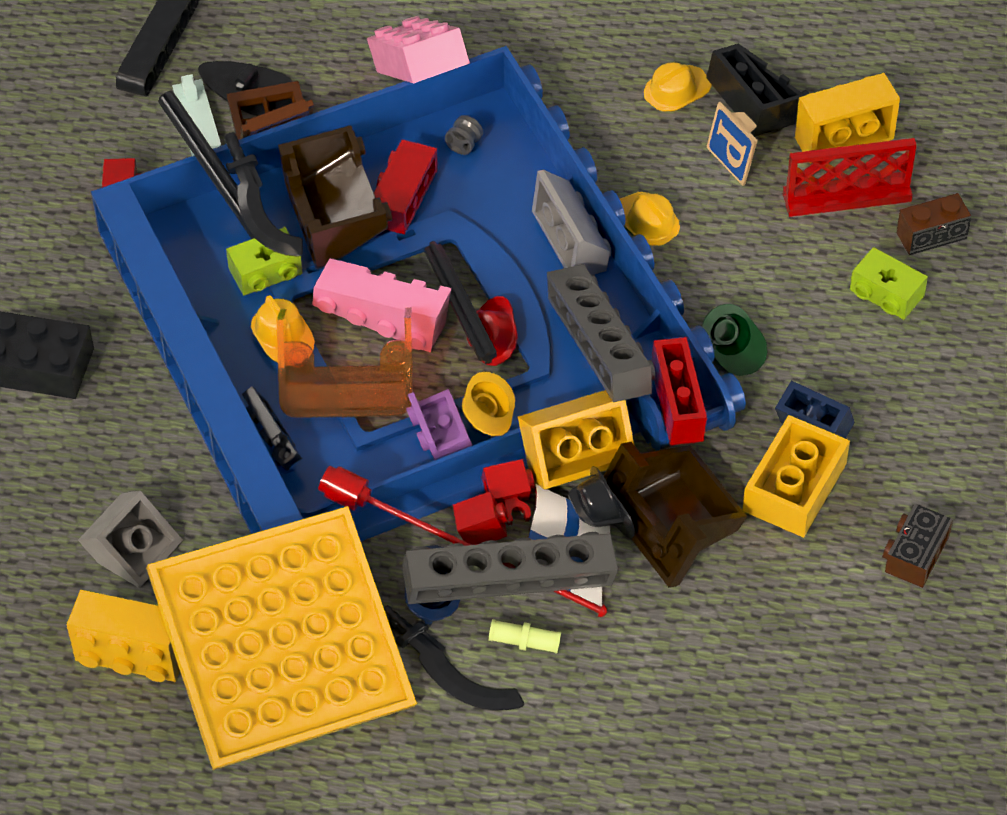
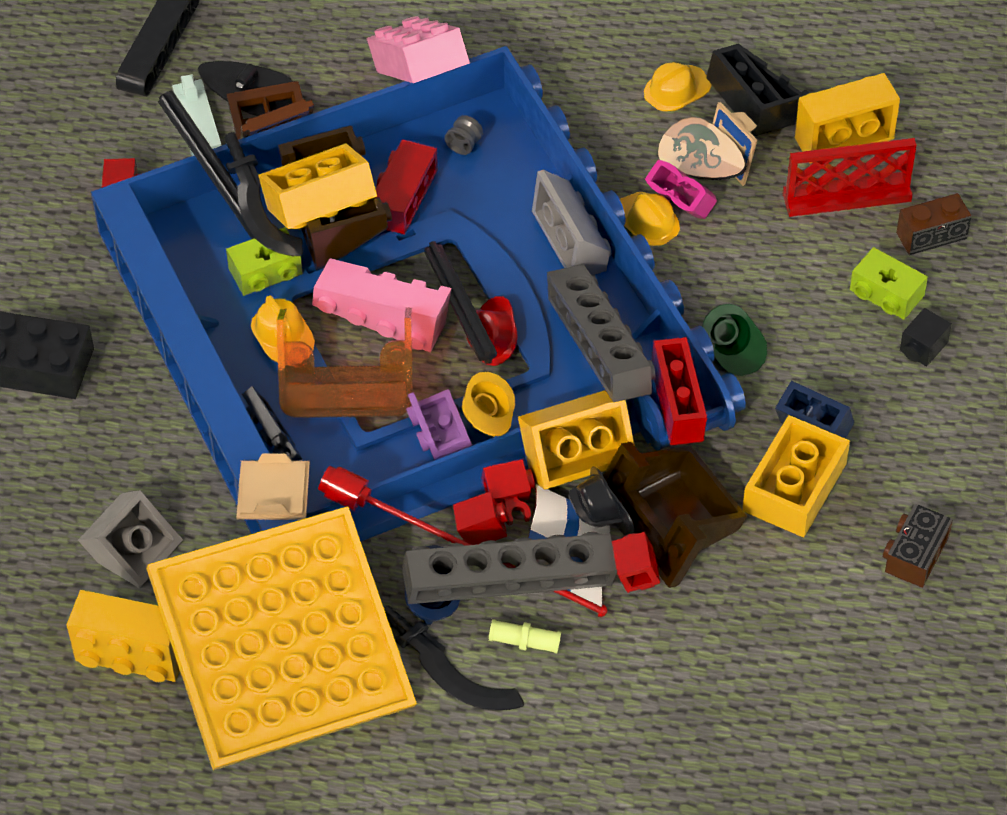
none -> tan piece [236,453,310,520]
none -> yellow brick [258,143,377,229]
none -> red brick [612,532,660,593]
none -> dark pink brick [645,160,717,219]
none -> shield [658,117,747,180]
none -> black brick [899,308,952,367]

